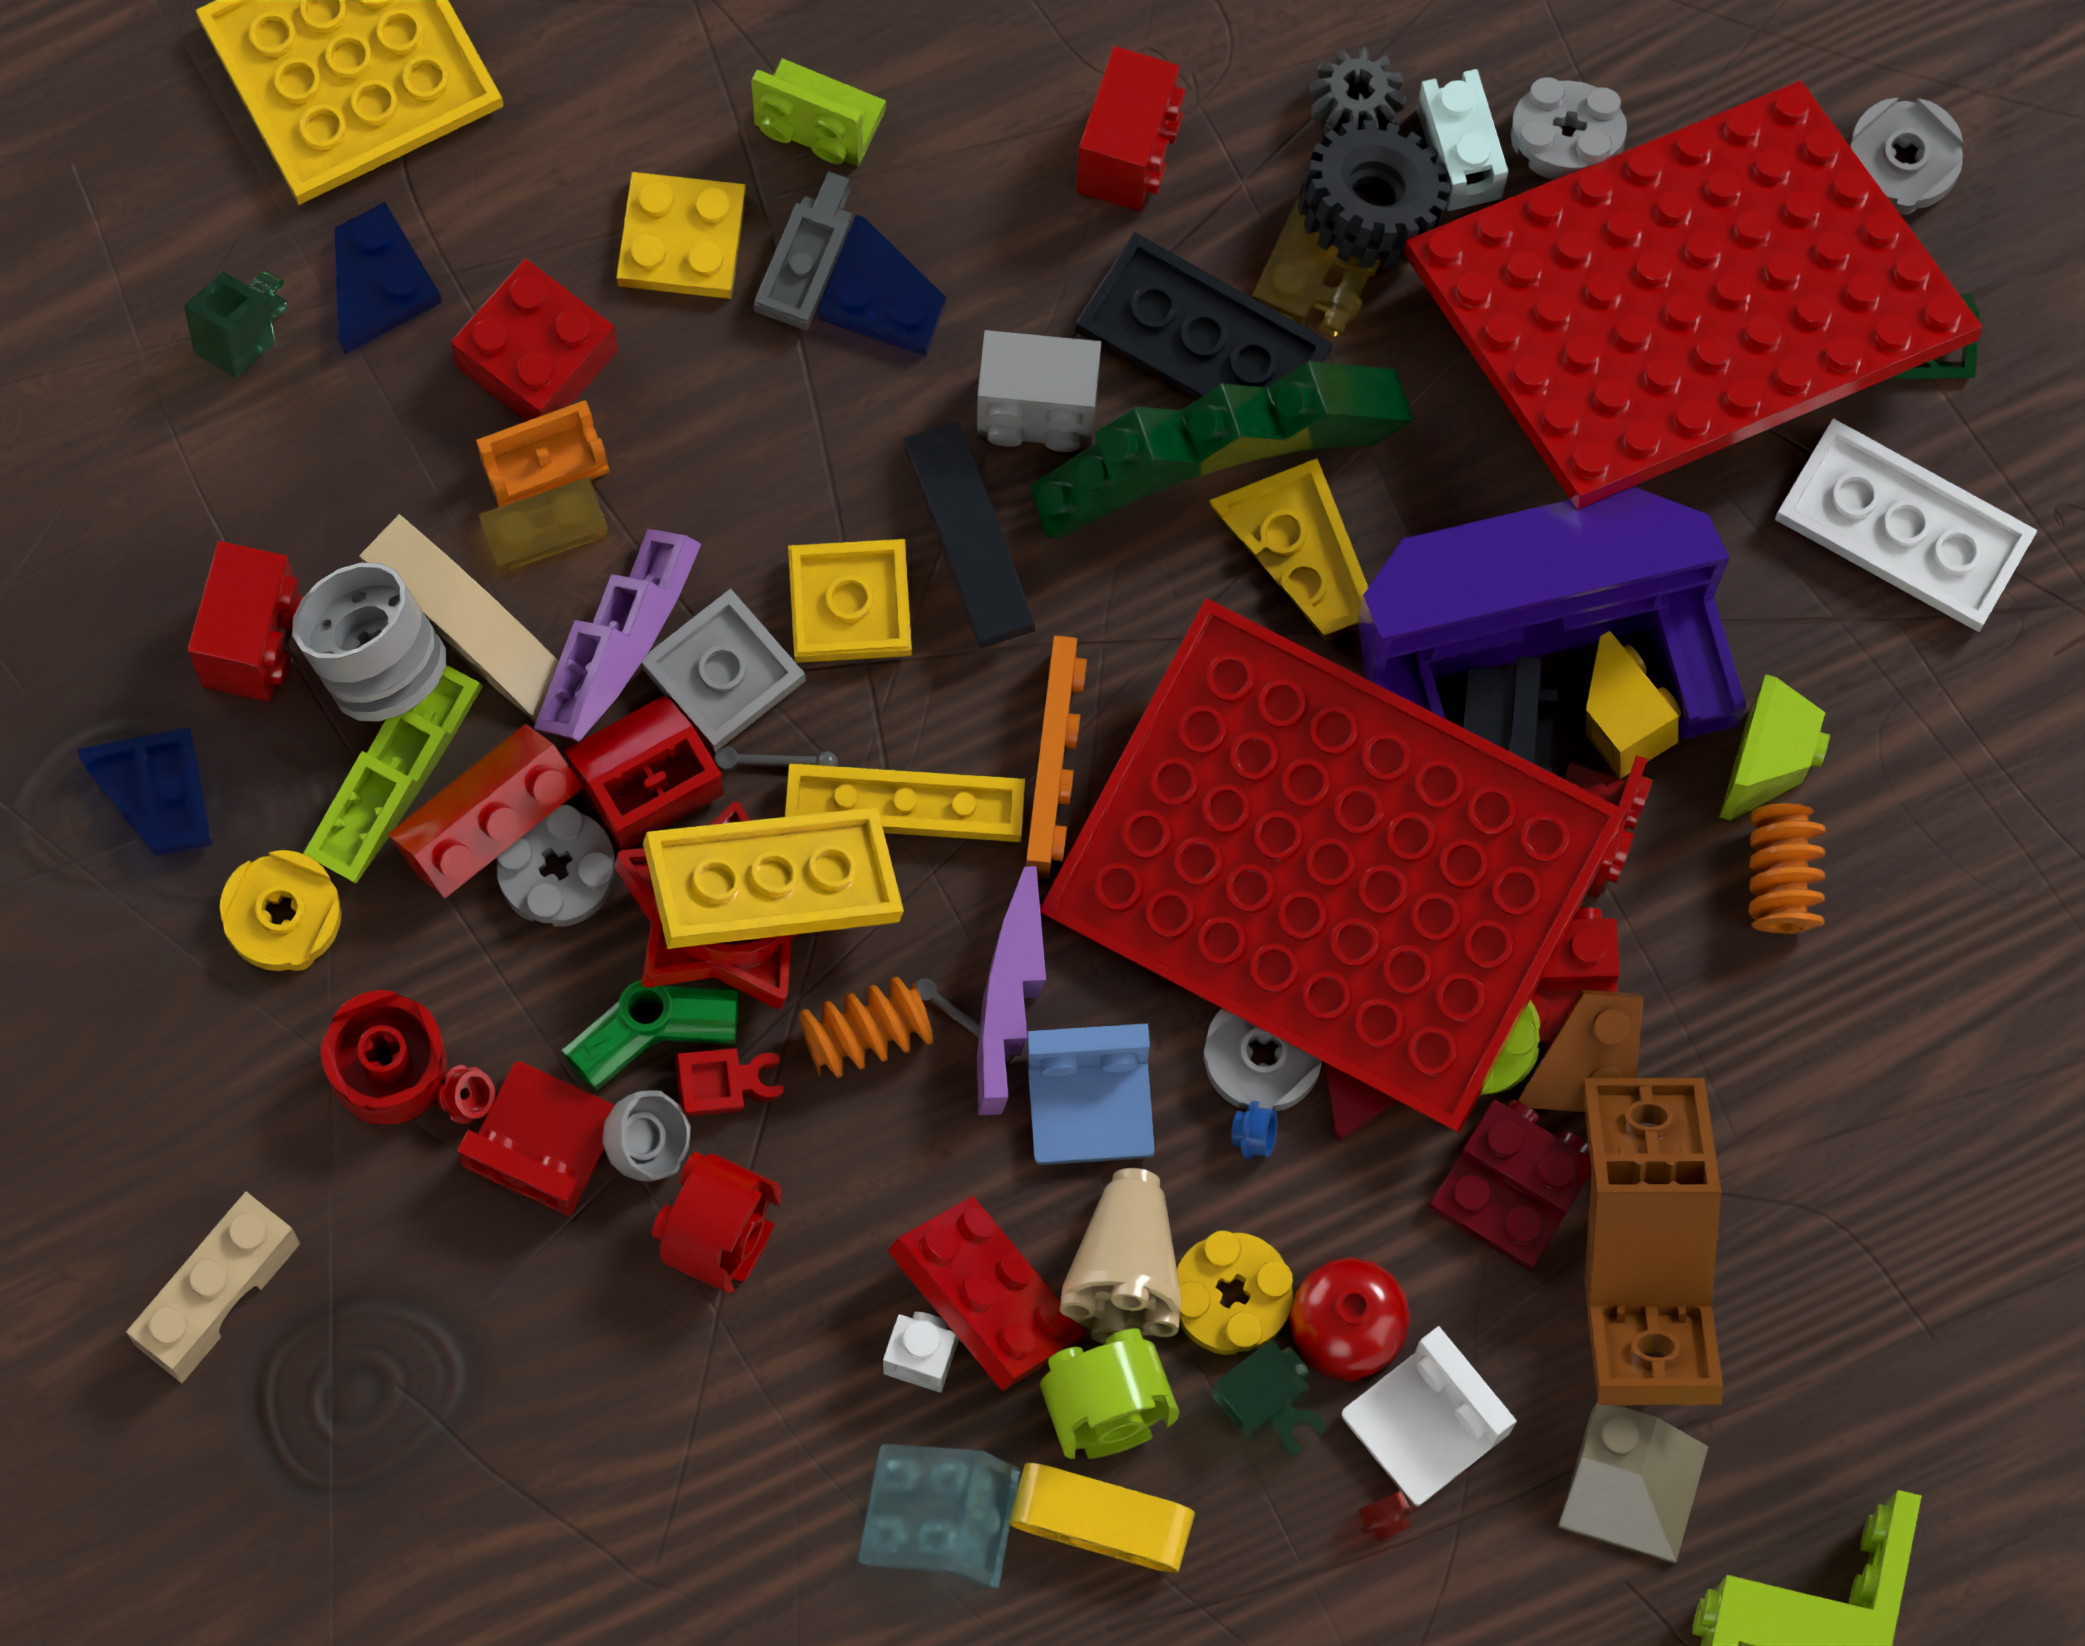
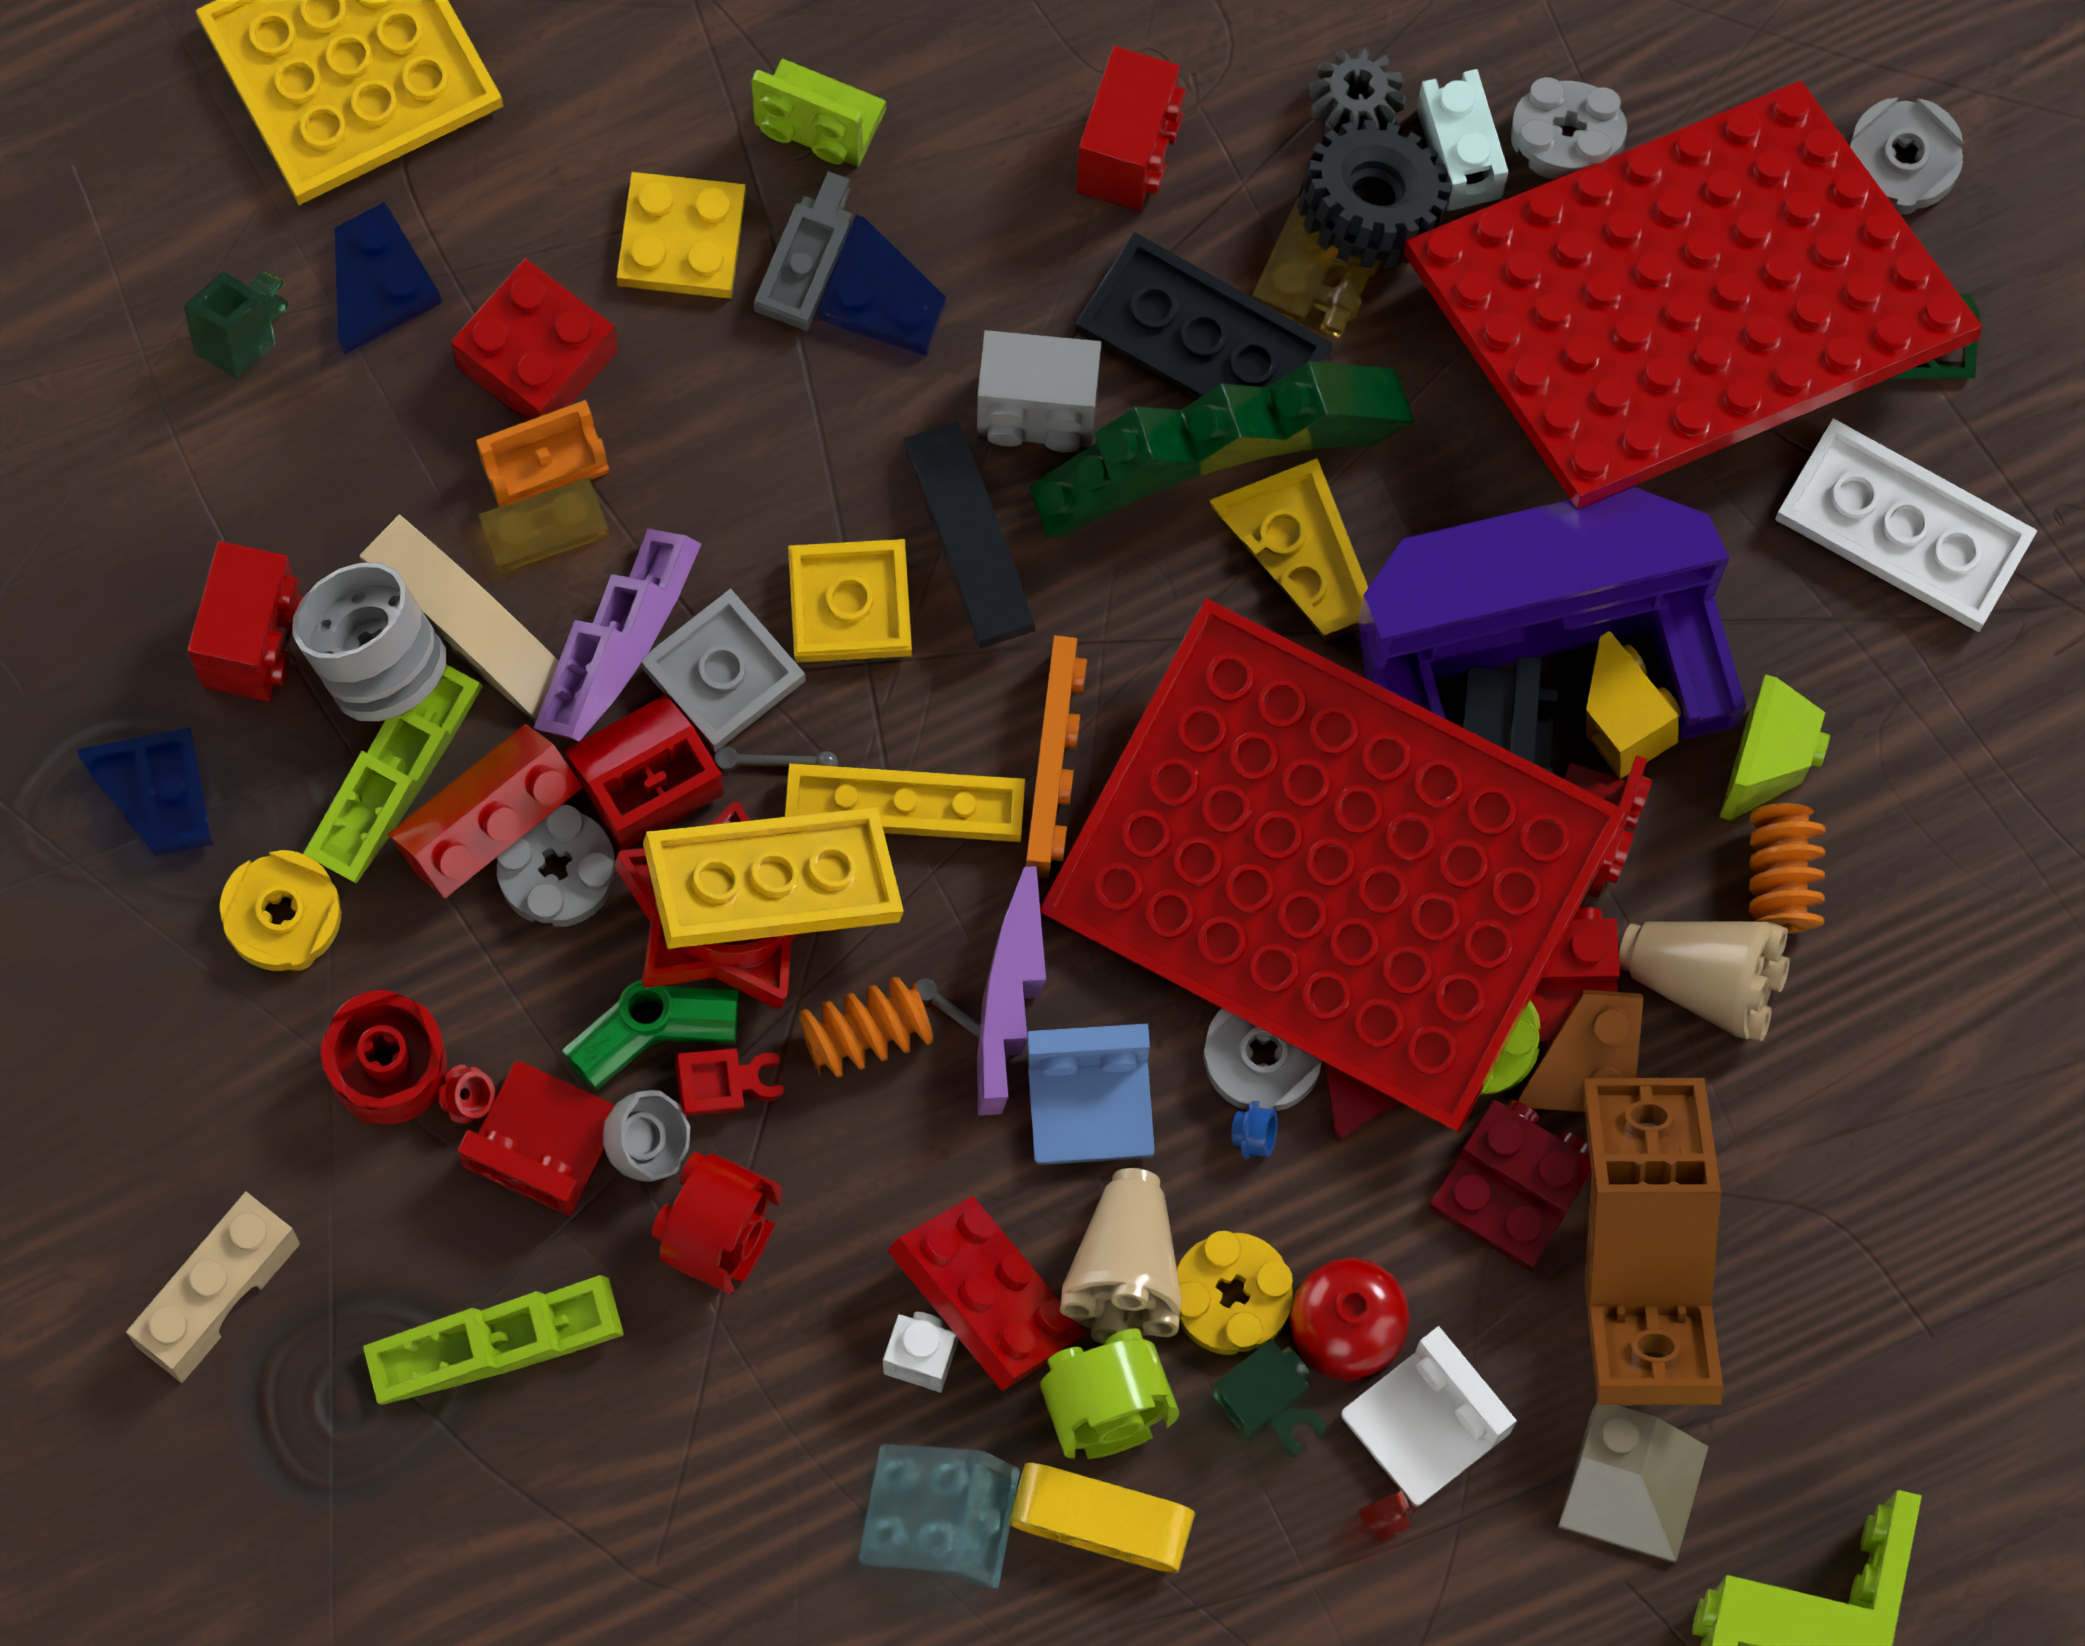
none -> lime slope [363,1275,624,1405]
none -> tan cone [1619,921,1790,1041]

